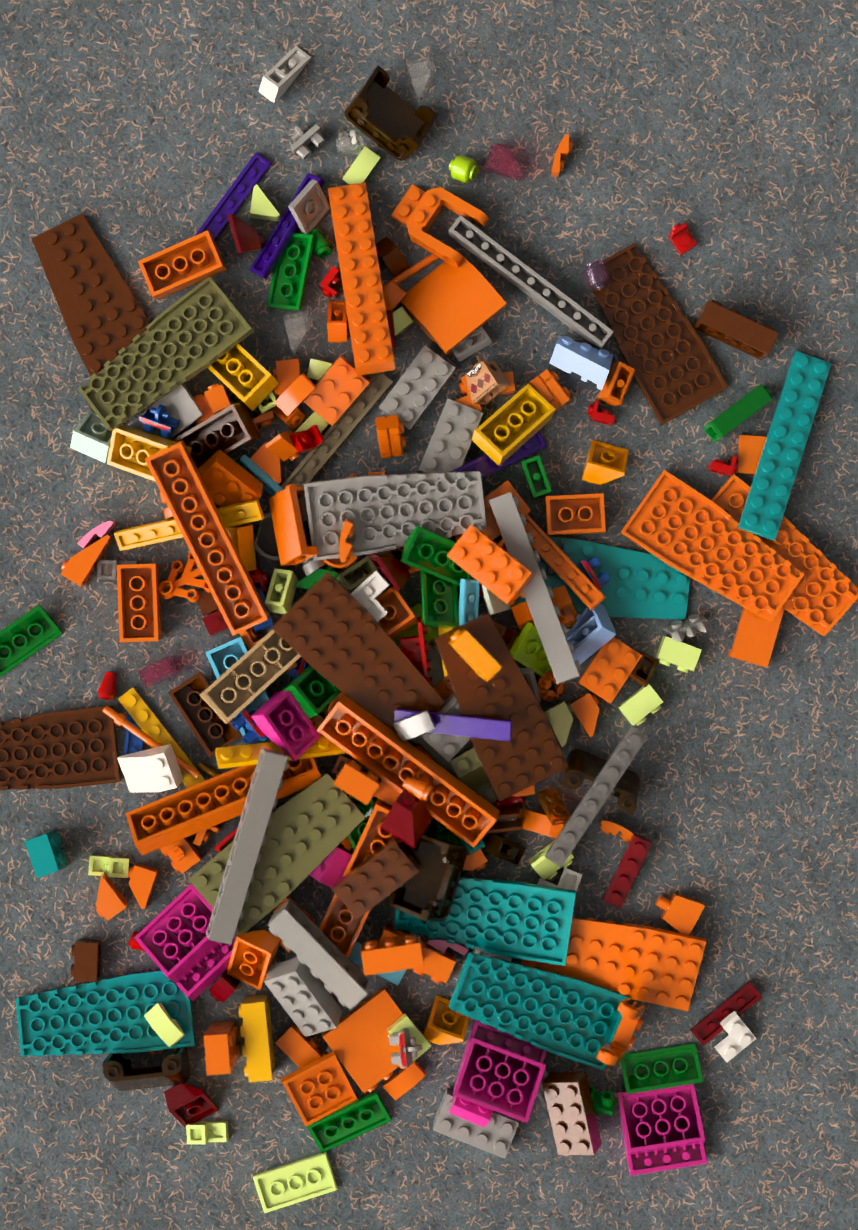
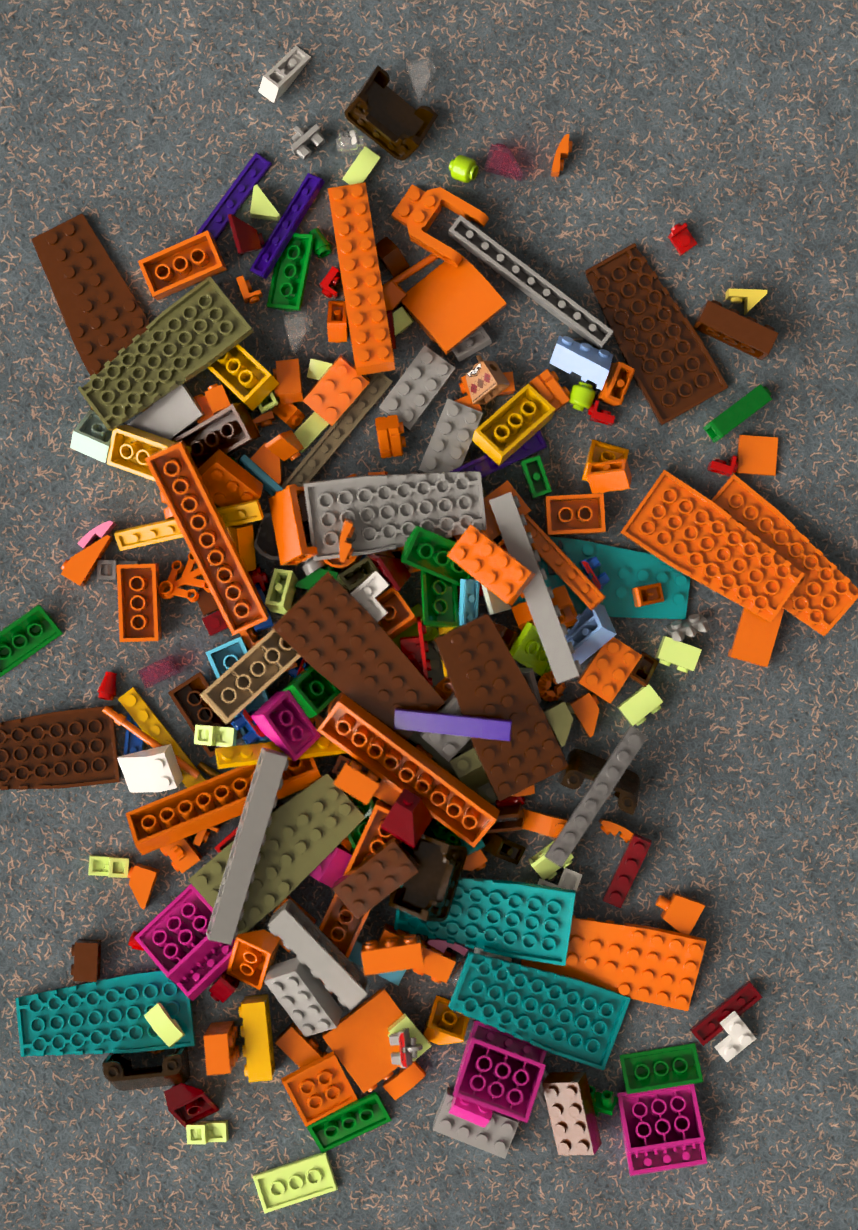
teal brick [24,830,68,878] -> none
orange slope [96,872,128,921] -> none
blue hips [139,405,180,439] -> none
orange slope [274,373,317,416] -> none
light grey plate [288,179,331,234] -> none
red bracket [289,425,324,453] -> none
slope [393,709,436,742] -> none
orange cone [403,777,434,801] -> none
light orange slope [448,629,502,681] -> none
clear orange plate [537,788,570,826] -> none
clear purple head [582,260,610,291] -> none
orange plate [596,998,646,1066] -> none
teal plate [737,351,832,541] -> none
none -> yellowish green slope [194,725,237,747]
none -> orange bracket [236,275,263,304]
none -> lime head [569,382,596,412]
none -> orange brick [587,458,632,494]
none -> orange slope [631,583,664,607]
none -> light yellow slope [725,288,767,315]

